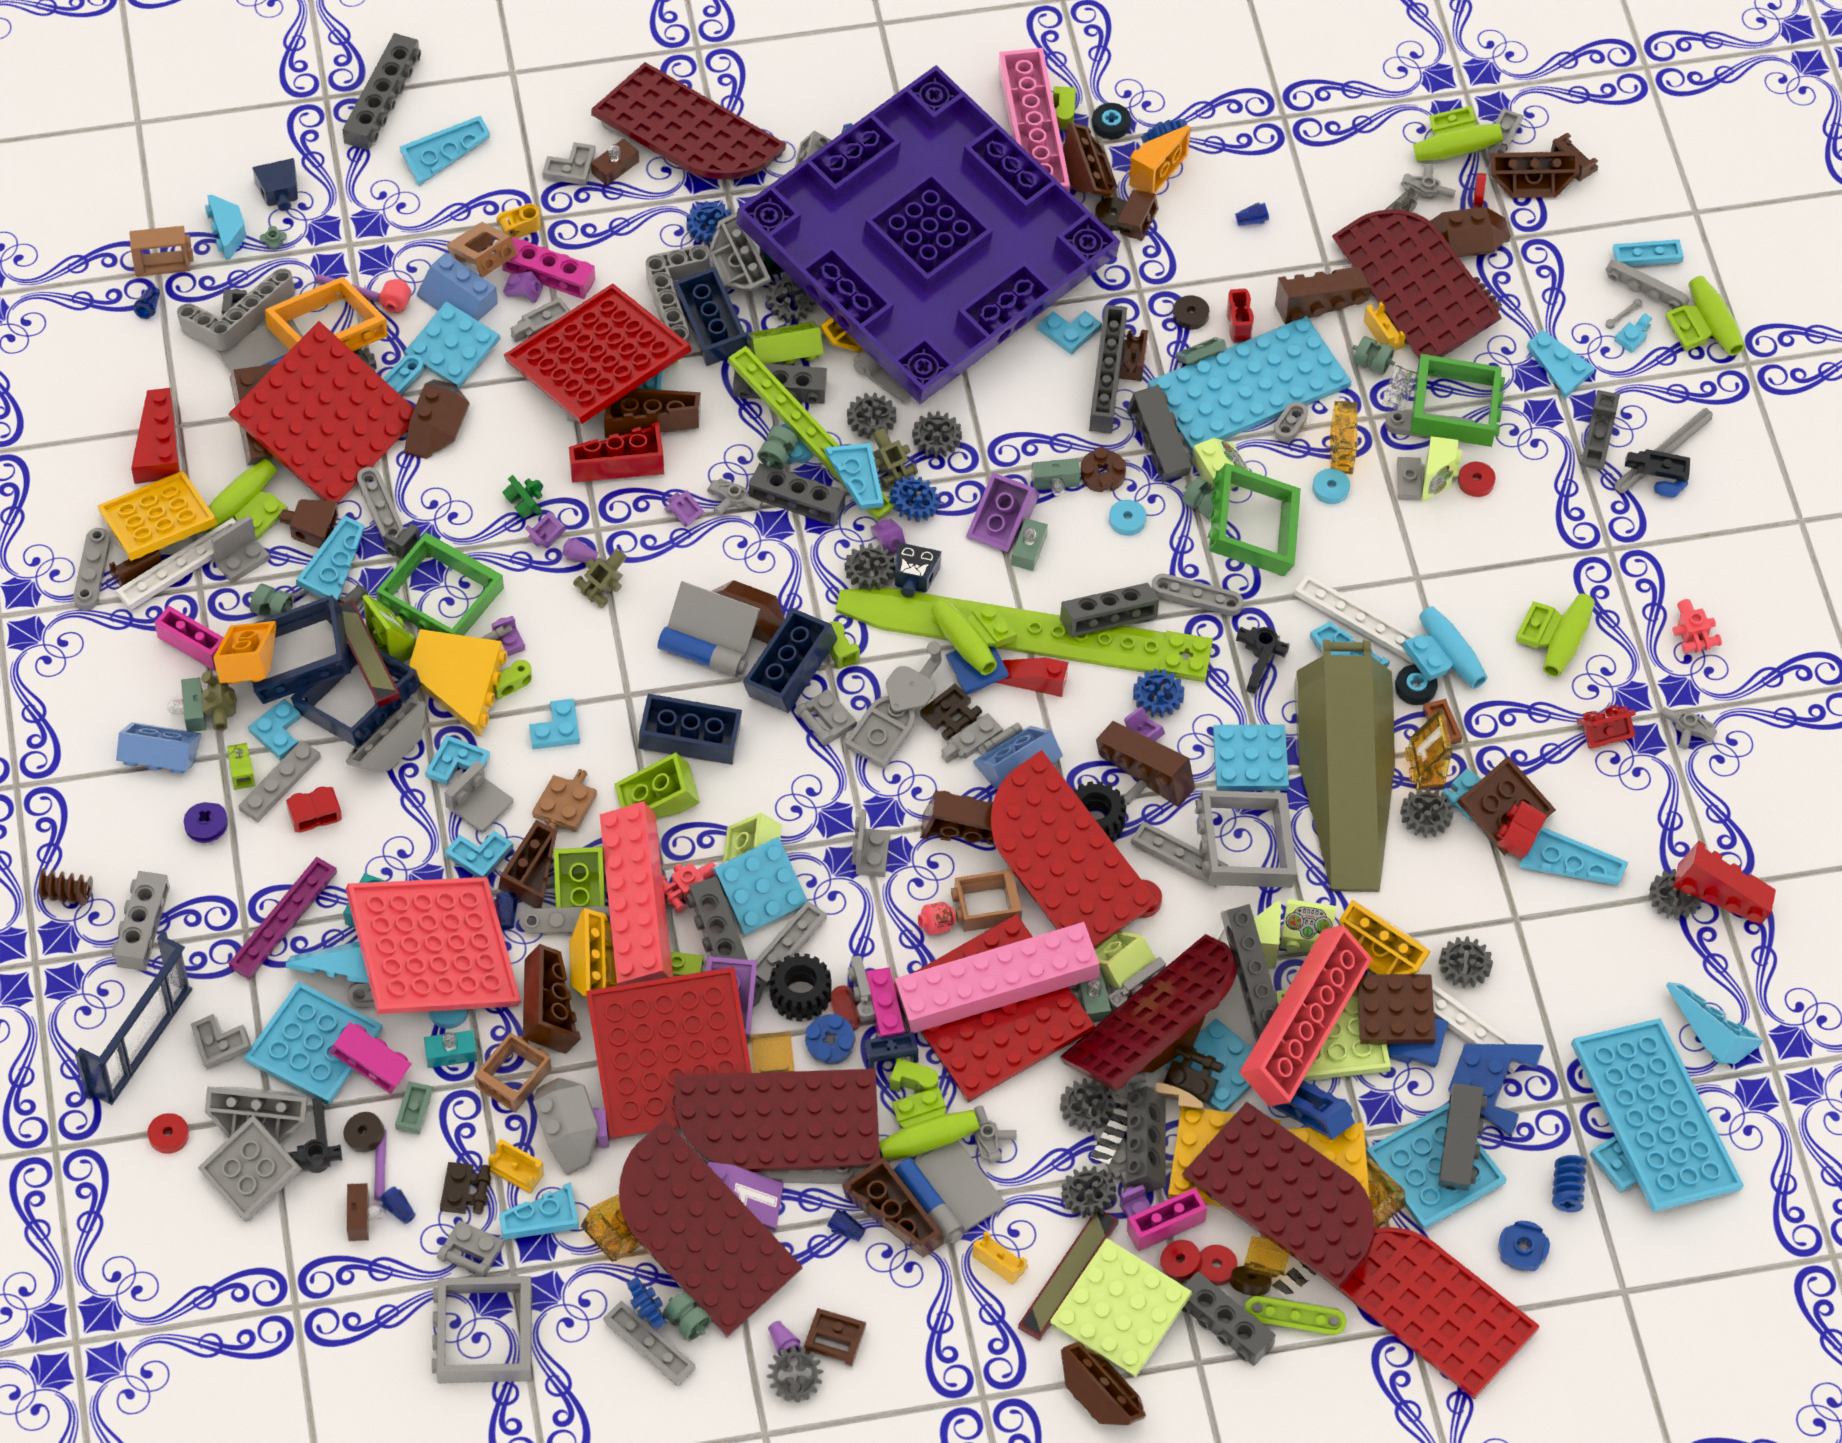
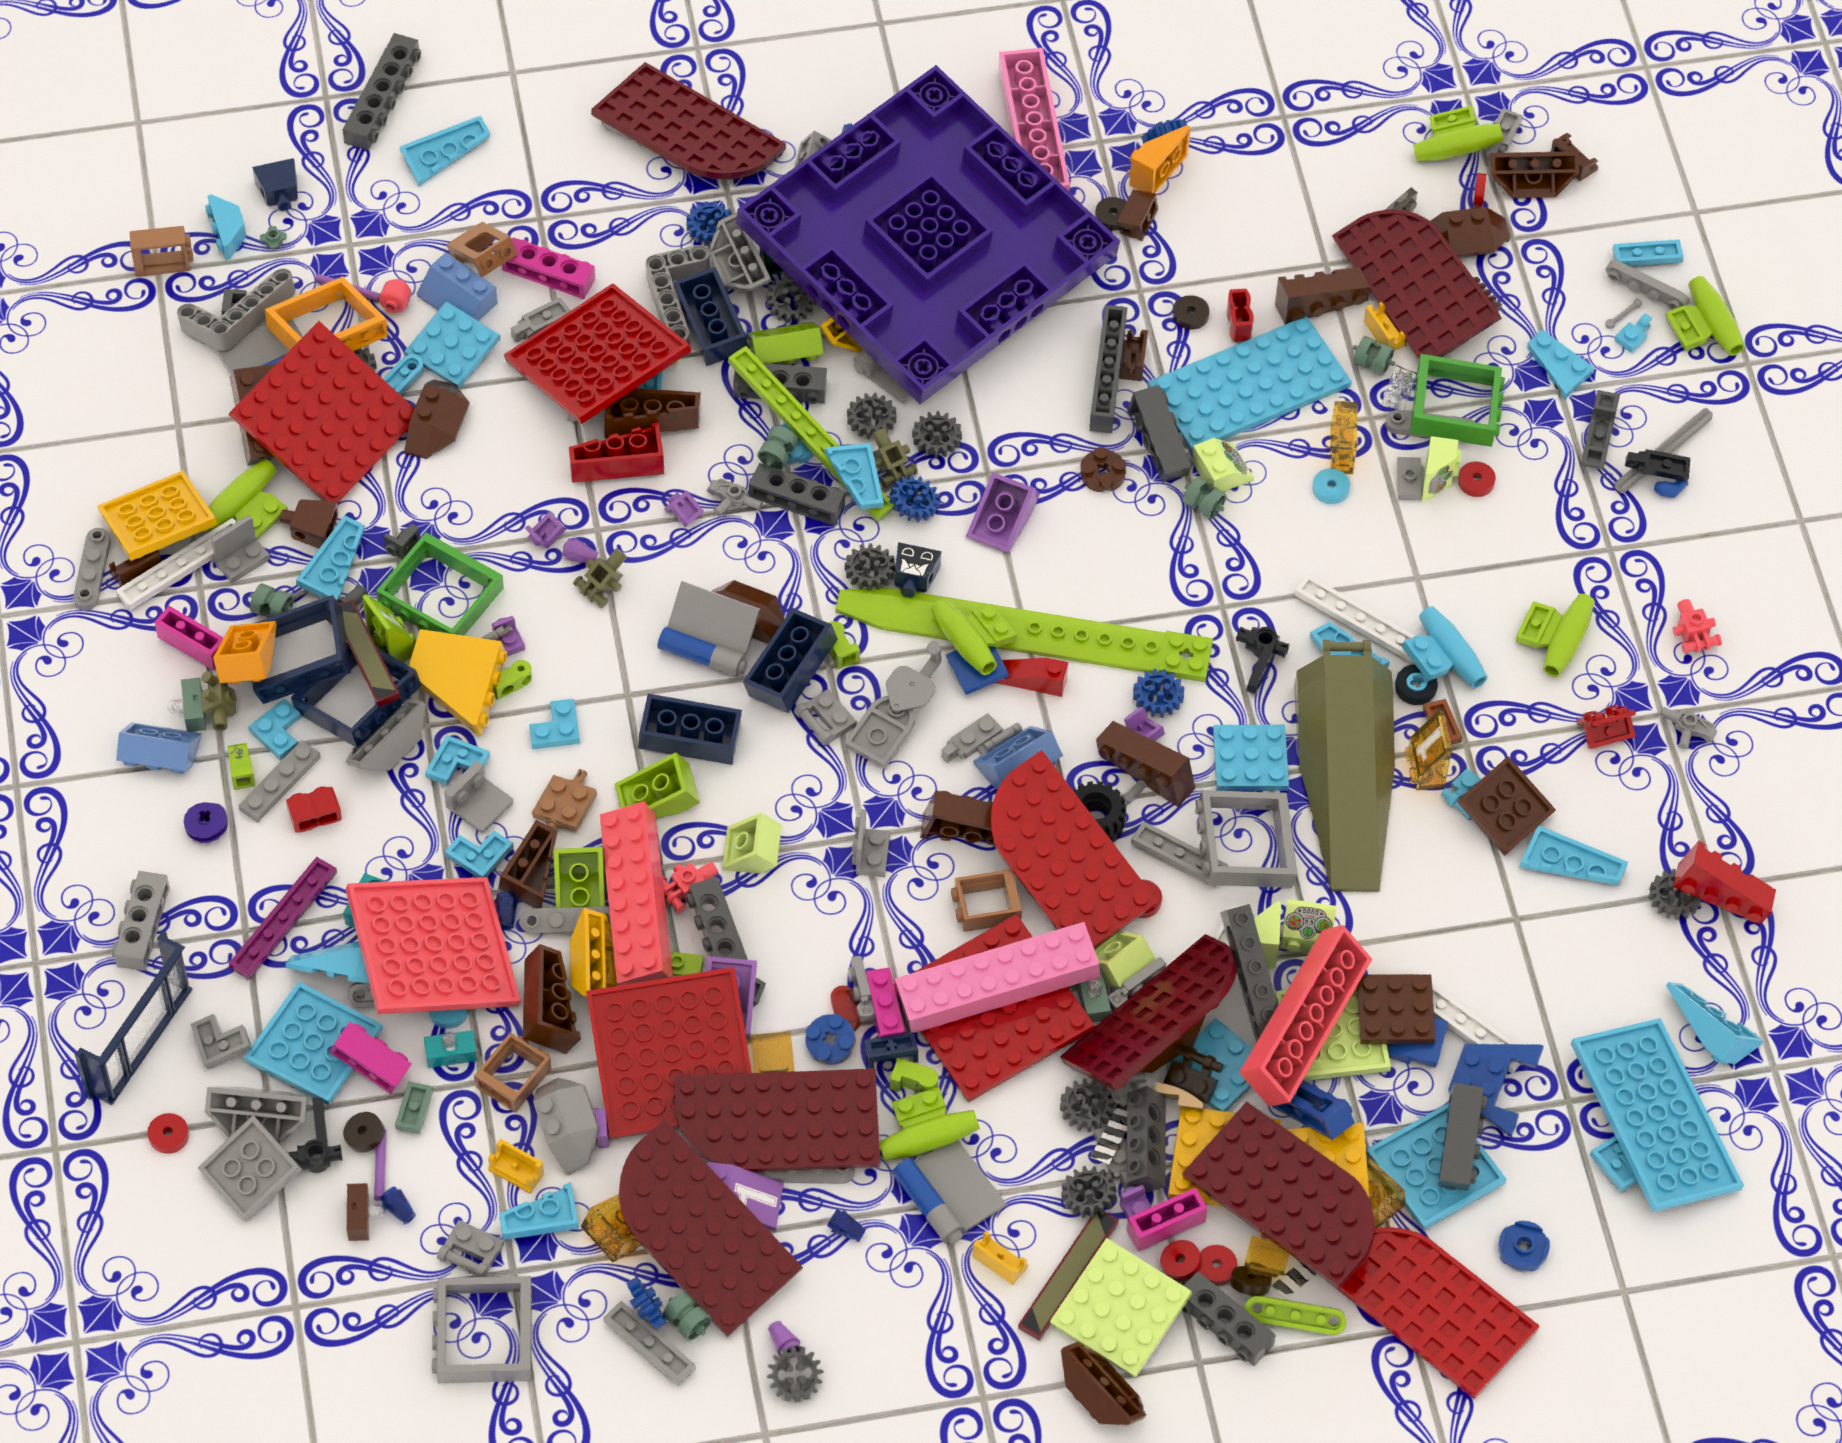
reddish brown piece [38,868,93,906] -> none
red wedge [131,388,180,484] -> none
clear blue cone [134,286,160,319] -> none
light grey plate [357,467,404,541] -> none
dark brown plate [440,1162,492,1214] -> none
yellow piece [496,204,541,239] -> none
green hips [502,475,543,519] -> none
medium lavender bracket [503,271,543,303] -> none
light grey plate [542,142,596,185] -> none
reddish brown piece [591,138,639,186] -> none
medium azure plate [712,837,807,935] -> none
light grey plate [755,901,827,987] -> none
black tyre [770,953,832,1022] -> none
reddish brown plate [804,1308,866,1367] -> none
reddish brown wedge [842,1157,944,1258] -> none
medium lavender bracket [870,519,906,555] -> none
coral head [918,902,956,935] -> none
dark brown plate [920,683,982,740] -> none
light grey piece [973,1106,1017,1163] -> none
sand green piece [1011,518,1048,571] -> none
sand green piece [1031,458,1080,496] -> none
medium azure plate [1038,311,1102,355] -> none
lime leg [1053,86,1076,130] -> none
dark grey brick [1060,582,1159,637] -> none
reddish brown wedge [1063,122,1118,197] -> none
black bush [1091,102,1131,139] -> none
medium azure piece [1109,500,1146,536] -> none
light grey plate [1151,574,1243,616] -> none
sand green plate [1175,337,1227,365] -> none
bright green window [1207,463,1301,576] -> none
clear blue cone [1235,202,1269,226] -> none
light grey plate [1274,402,1308,442] -> none
yellow wedge [1339,900,1431,974] -> none
dark grey gear [1400,787,1454,838] -> none
light grey piece [1401,164,1456,199] -> none
dark grey gear [1439,936,1493,988] -> none
red brick [1496,800,1547,859] -> none
blue piece [1552,1155,1587,1213] -> none

